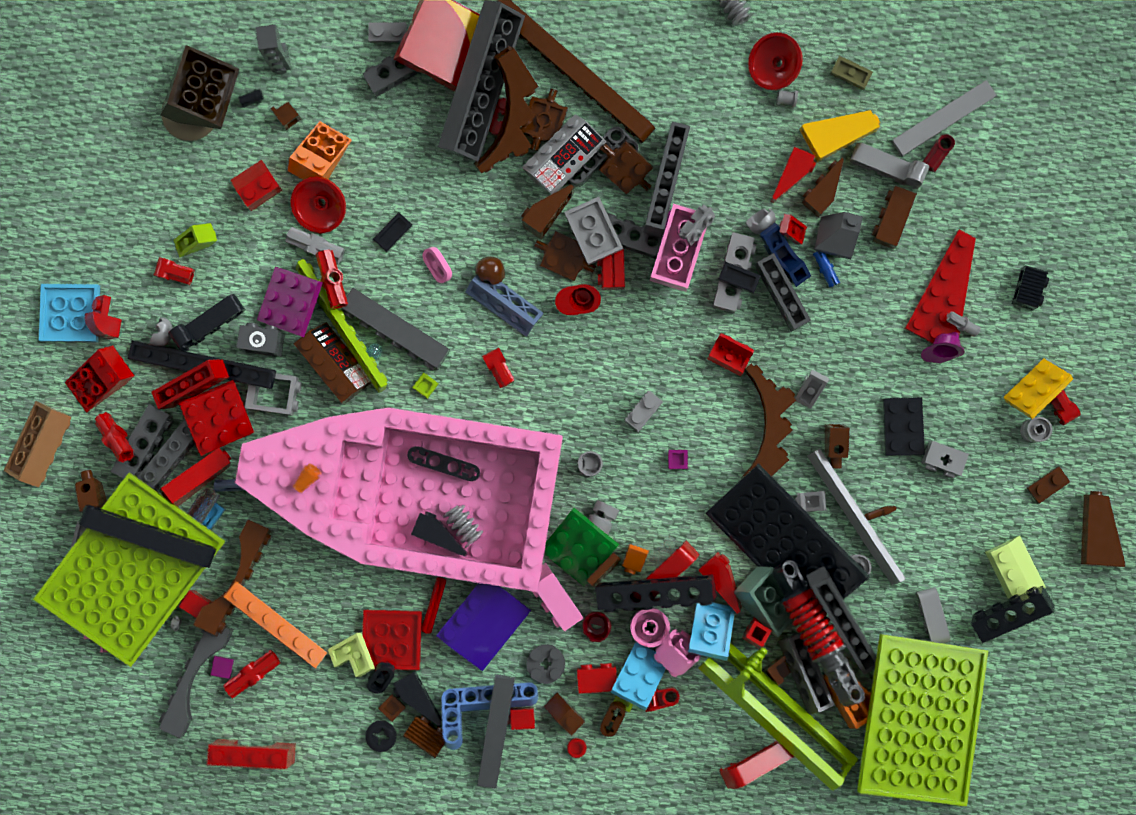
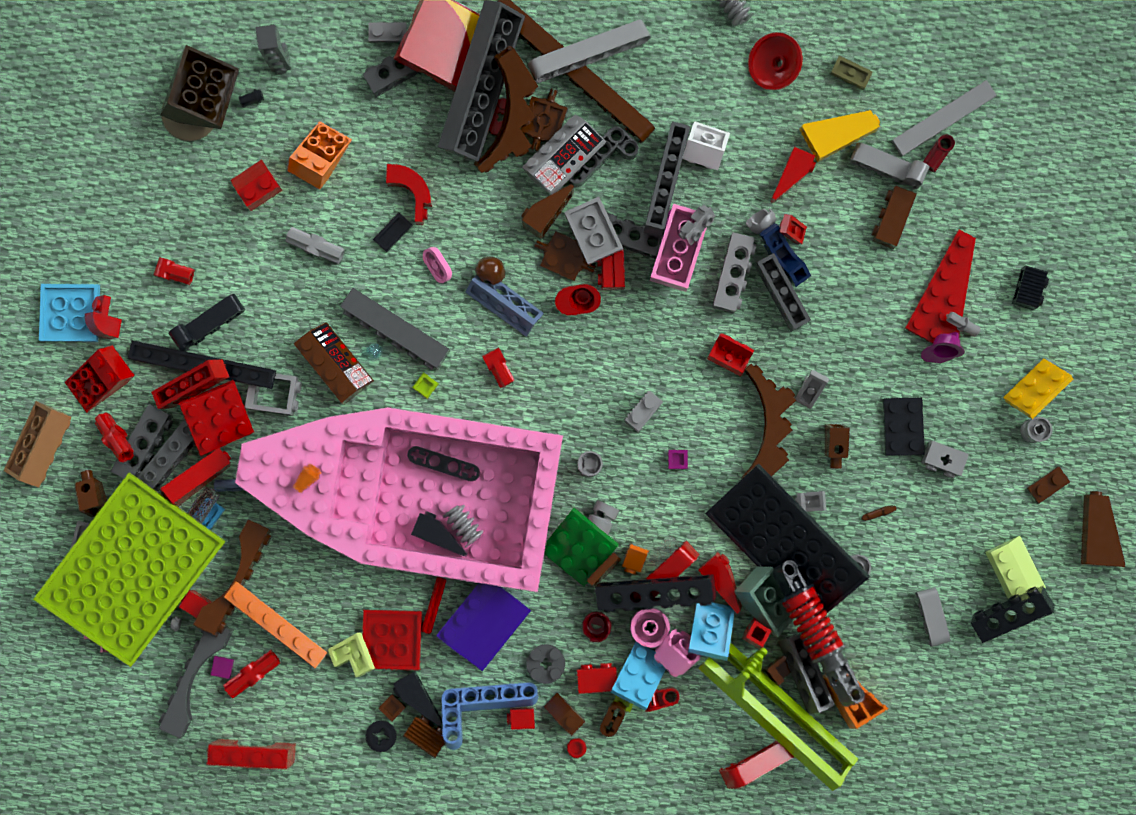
black beam [79,505,217,568] -> none
light grey hair [149,317,173,346] -> none
lime slope [173,223,217,258] -> none
dark grey brick [236,323,285,357] -> none
magenta plate [257,266,323,337] -> none
reddish brown panel [271,102,302,130] -> none
red dish [291,177,346,233] -> none
lime plate [296,259,388,393] -> none
red piece [316,249,348,309] -> none
black plate [367,662,395,694] -> none
dark grey tile [477,674,515,789] -> none
bright pink wedge [532,563,583,632] -> none
reddish brown plate [599,141,653,195] -> none
black tile [718,261,761,294] -> none
light grey bush [776,89,798,108] -> none
reddish brown slope [802,158,844,218] -> none
light grey tile [807,449,905,585] -> none
dark grey brick [807,567,876,675] -> none
blue pin [813,251,840,288] -> none
dark grey slope [814,212,863,260] -> none
lime plate [857,634,988,806] -> none
red piece [1050,390,1081,426] -> none
none -> red arch [386,164,432,225]
none -> light grey beam [527,20,651,83]
none -> white slope [682,121,730,170]

